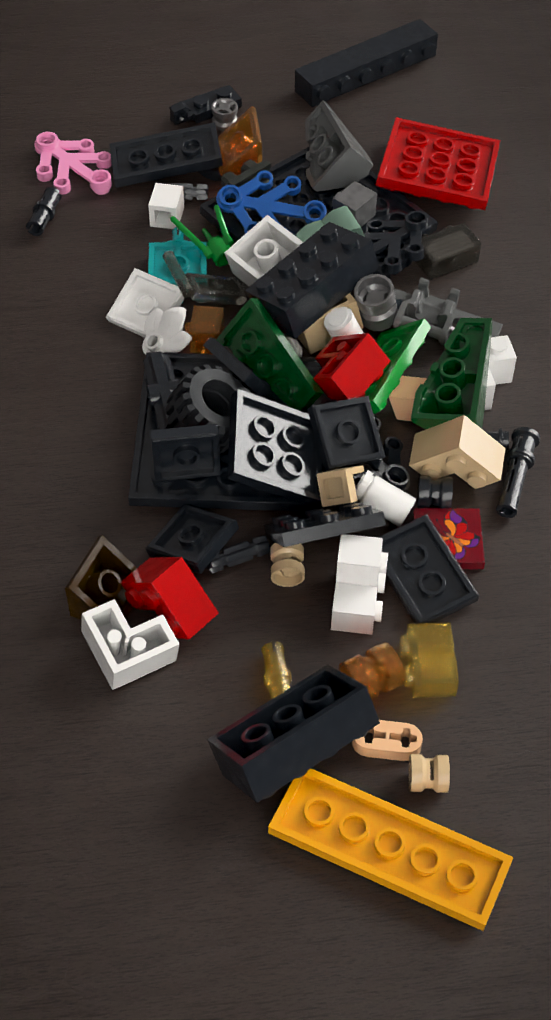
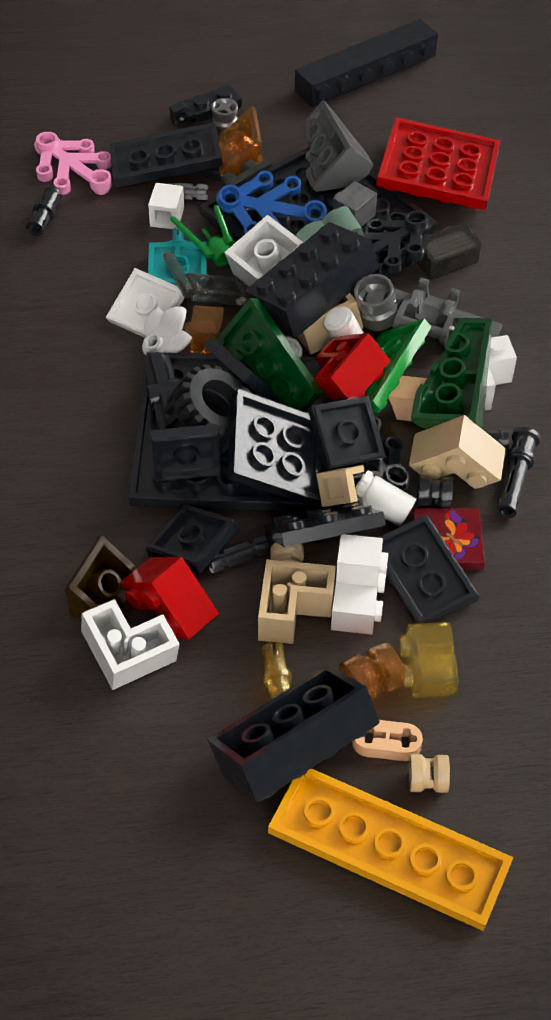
none -> tan brick [258,559,336,644]

